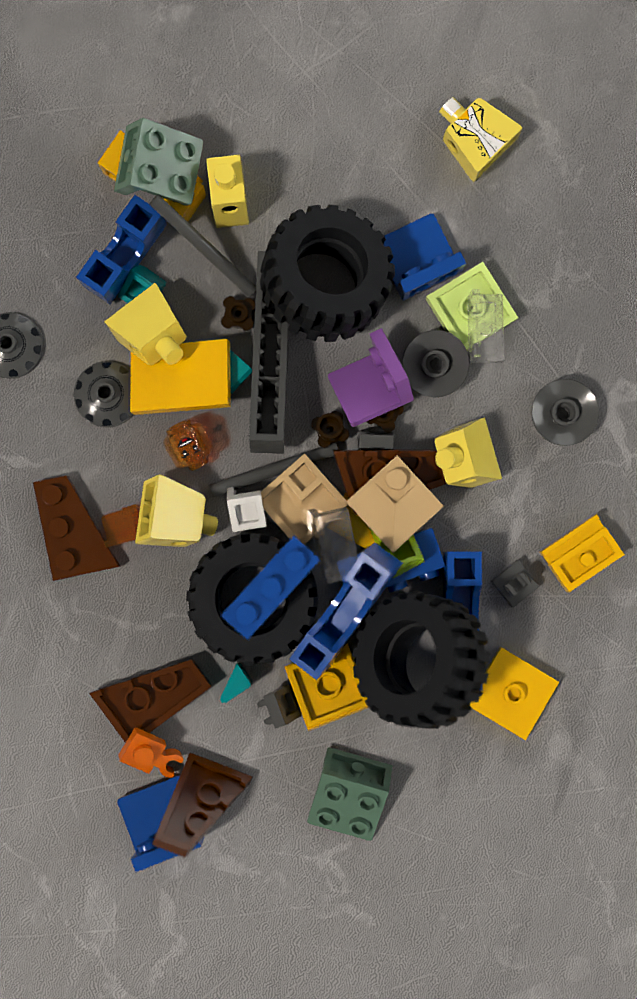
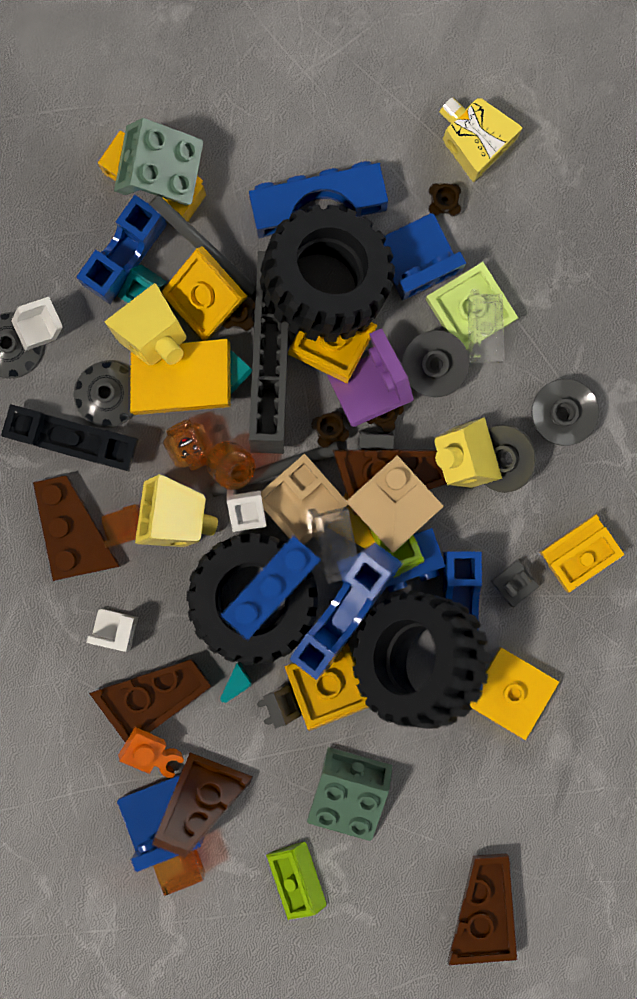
light yellow torso [206,155,249,228] -> none
none -> black slope [1,404,139,472]
none -> white panel [11,297,63,351]
none -> white panel [86,609,138,652]
none -> clear orange panel [153,849,206,896]
none -> yellow tile [161,246,247,341]
none -> clear orange head [206,441,256,490]
none -> blue arch [248,161,388,239]
none -> lime slope [266,842,326,920]
none -> yellow plate [288,322,377,384]
none -> dark brown plate [428,183,461,217]
none -> reddish brown wing [448,853,517,965]
none -> dark grey dish [484,425,536,493]

